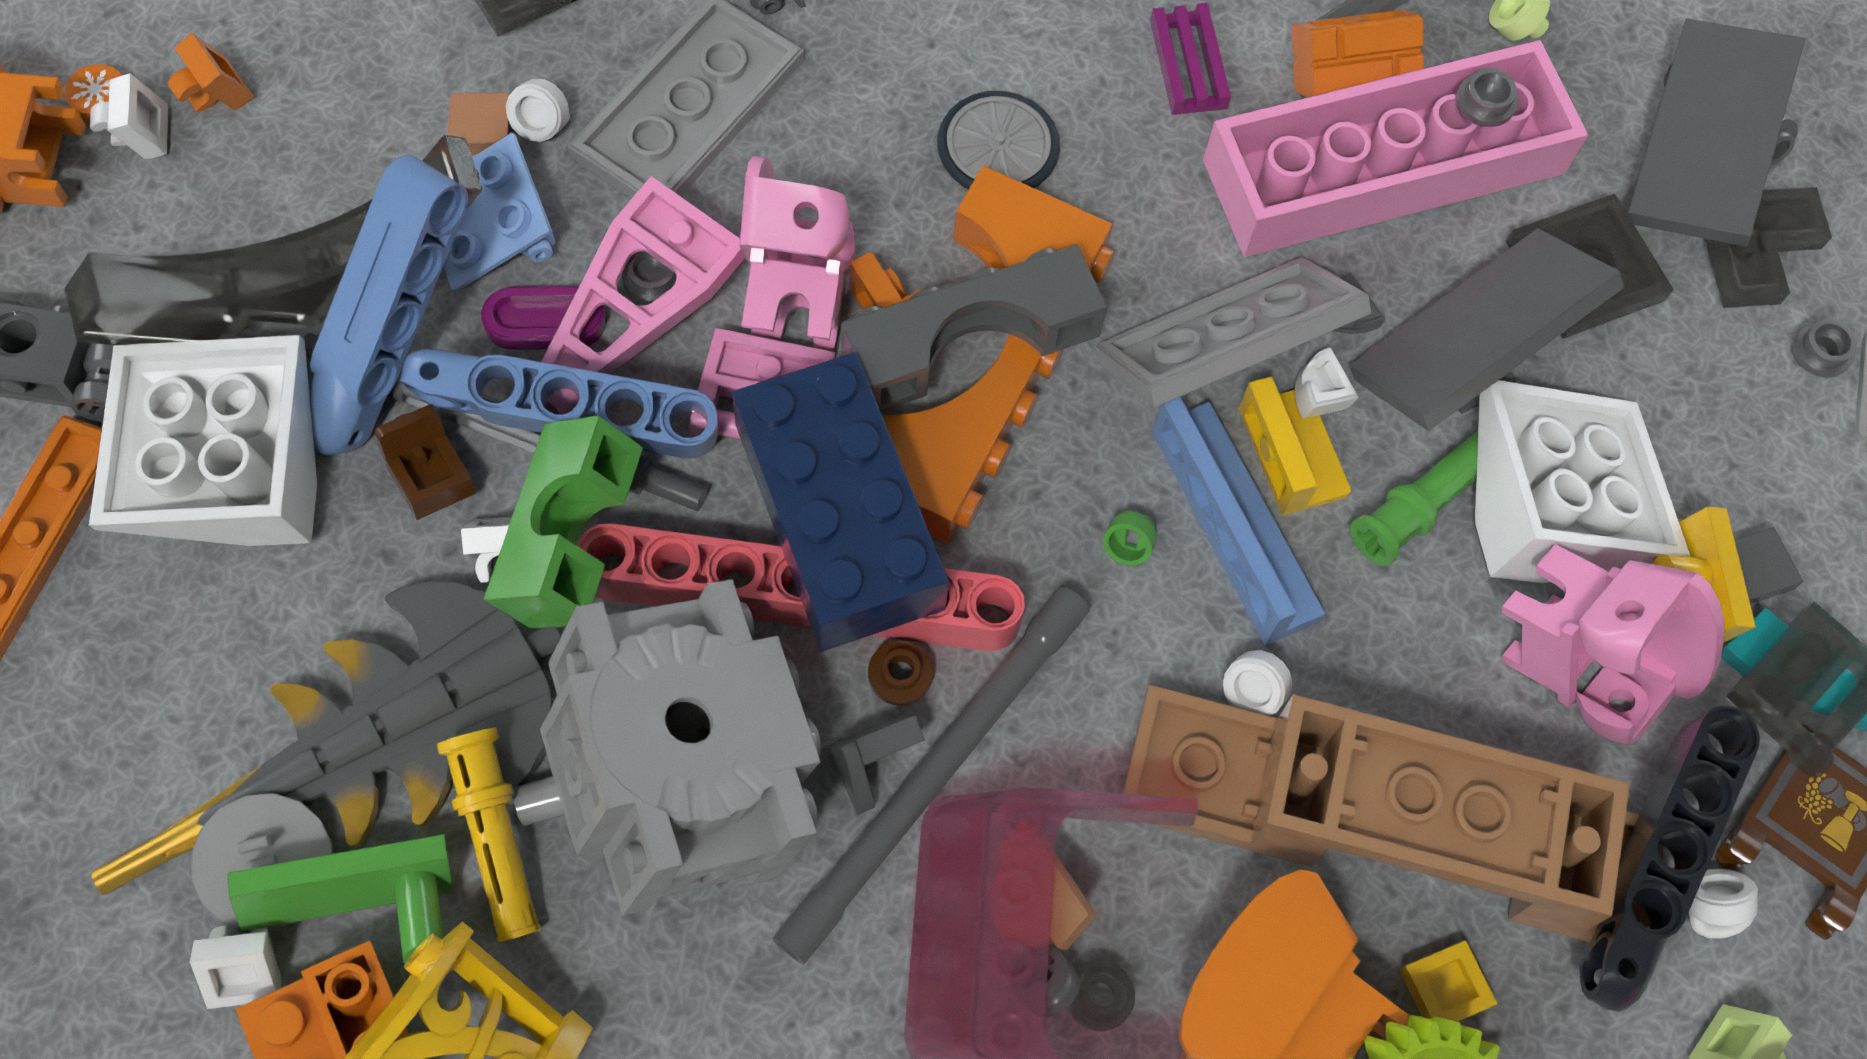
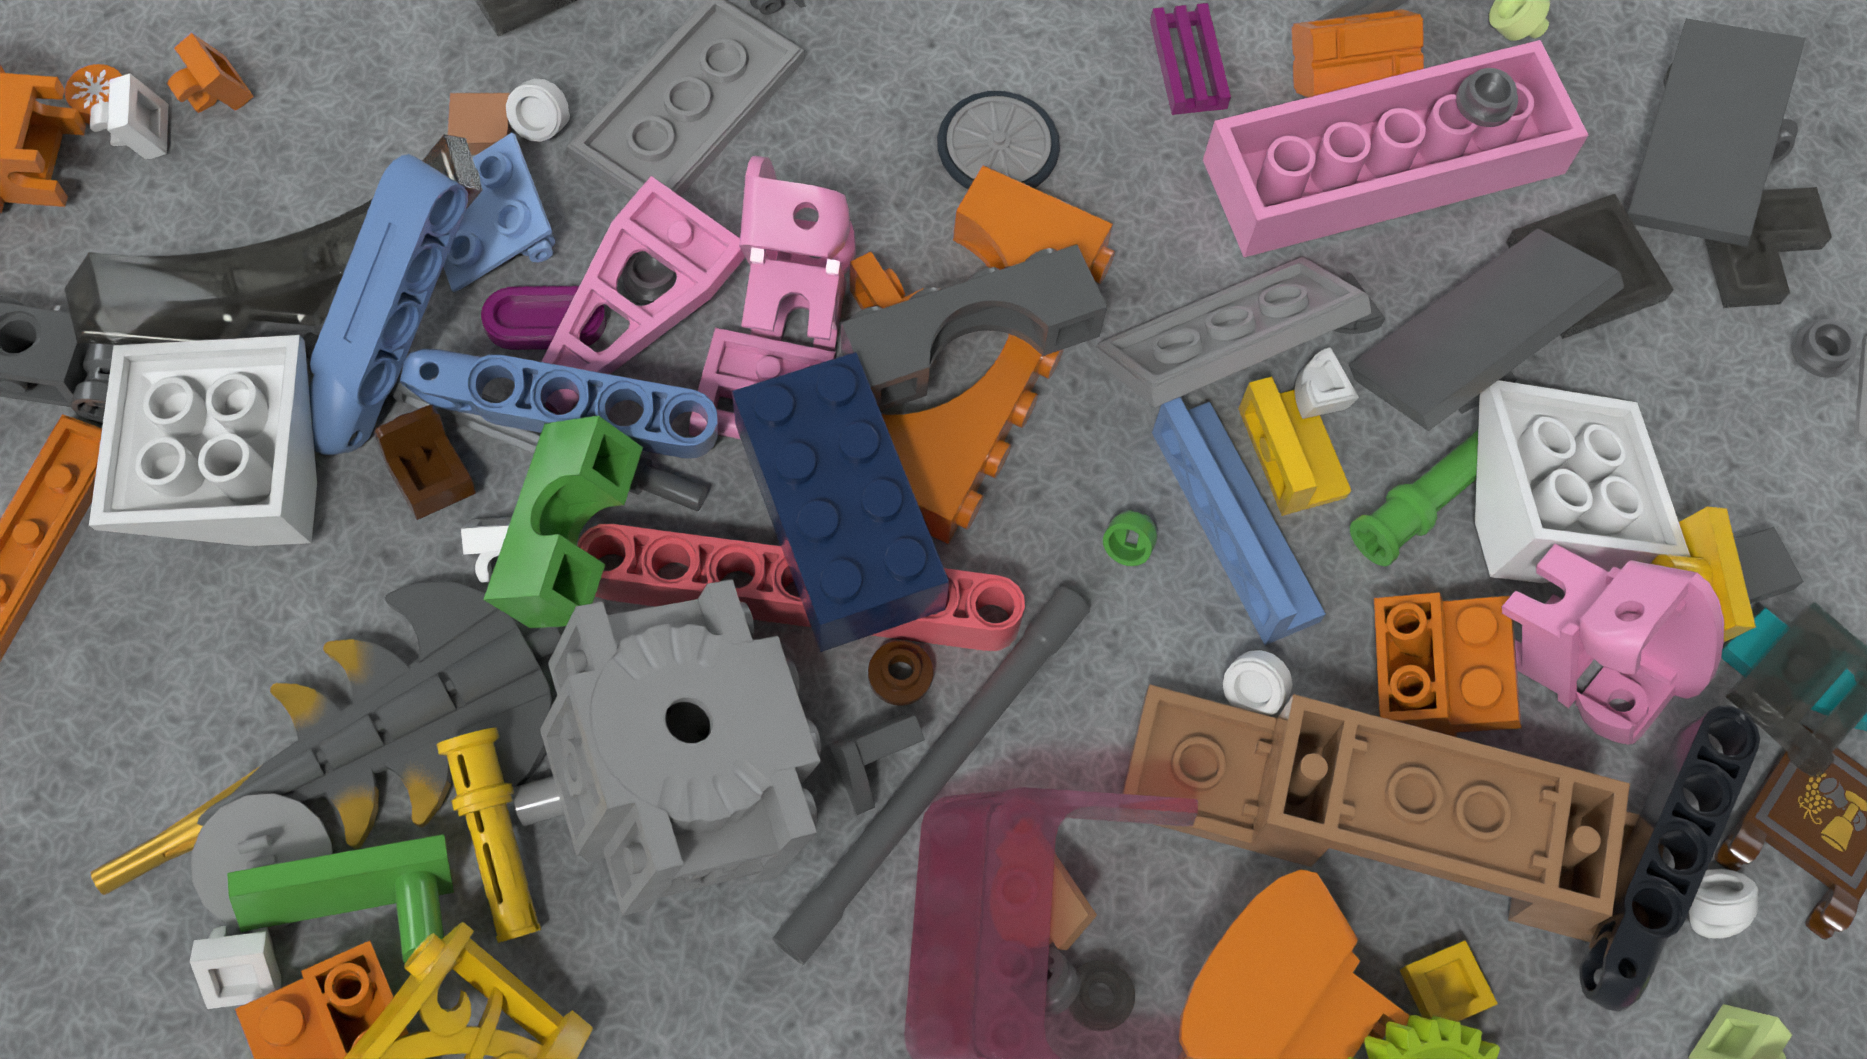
none -> orange brick [1374,592,1522,737]

